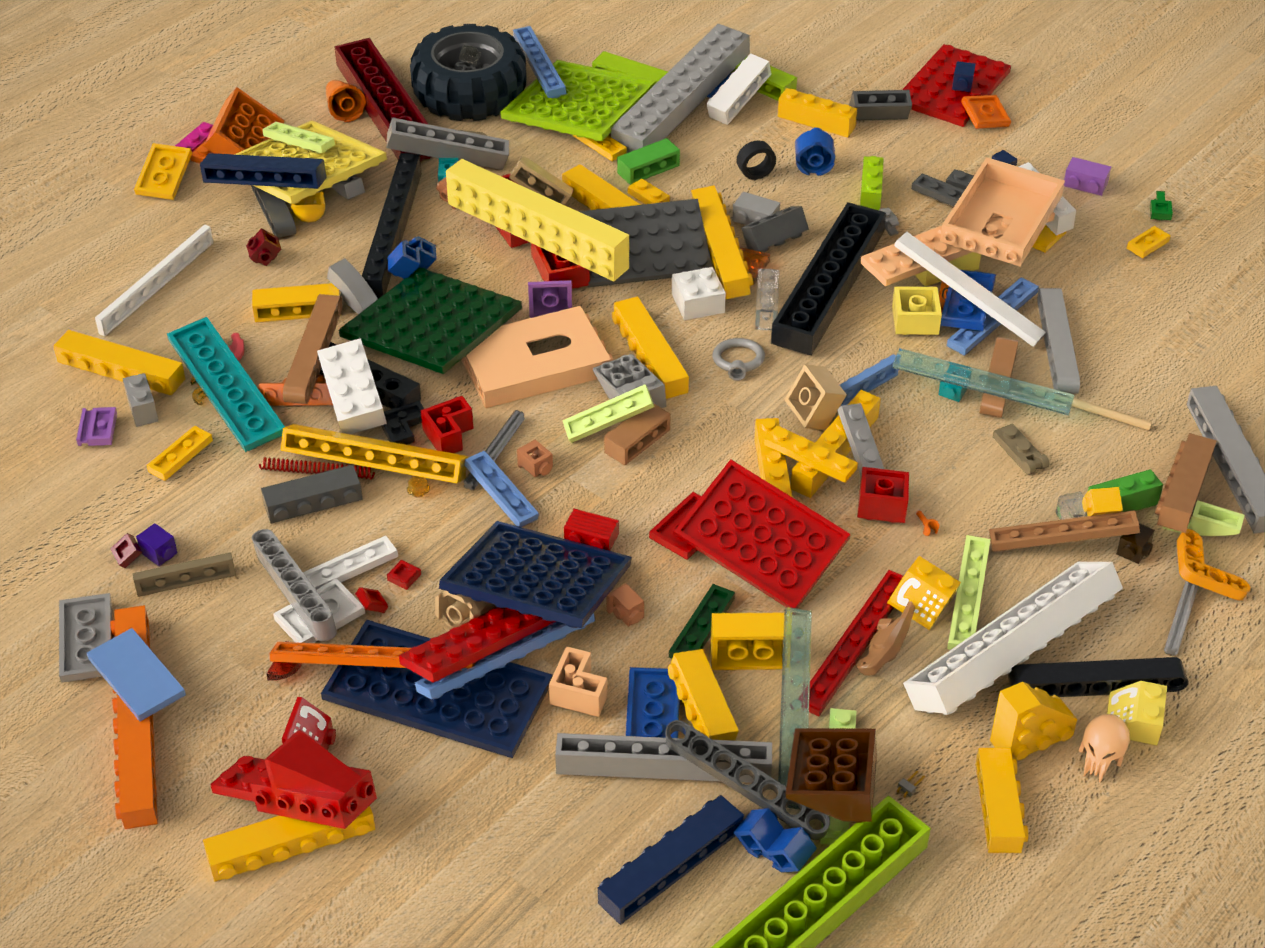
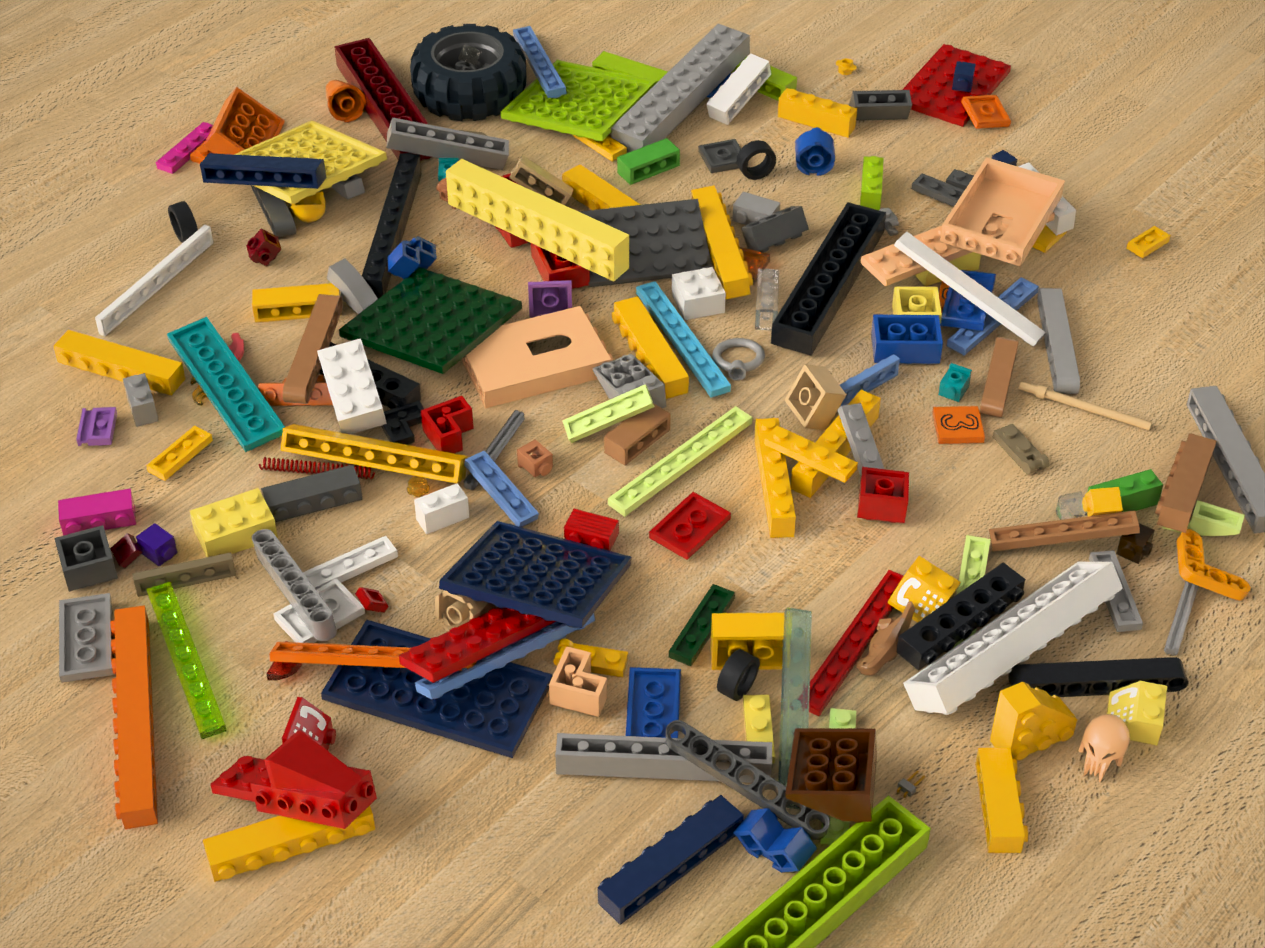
medium blue tile [87,628,186,722] -> none
yellow plate [134,143,192,200] -> none
yellowish green plate [262,122,335,153] -> none
red tile [387,560,421,590] -> none
nougat brick [606,584,644,627] -> none
yellow plate [628,179,670,204] -> none
yellow brick [668,649,739,741] -> none
red plate [674,459,850,612] -> none
clear light blue tile [893,348,1075,415] -> none
orange hand [916,510,940,536] -> none
medium lavender brick [1064,157,1111,196] -> none
green plate [1150,191,1173,220] -> none
none -> dark grey brick [54,525,118,592]
none -> dark pink brick [58,488,136,536]
none -> clear neon green plate [146,582,227,740]
none -> black tyre [168,201,198,243]
none -> light yellow brick [190,488,278,557]
none -> white brick [414,483,469,535]
none -> yellow plate [553,639,628,677]
none -> yellowish green plate [608,406,752,517]
none -> medium azure plate [636,281,731,398]
none -> dark grey tile [698,139,748,173]
none -> black tyre [717,649,760,701]
none -> light yellow plate [743,695,775,764]
none -> yellow plate [836,58,856,75]
none -> blue brick [871,314,943,364]
none -> black brick [896,562,1026,671]
none -> orange tile [932,406,985,444]
none -> light grey plate [1089,550,1143,632]

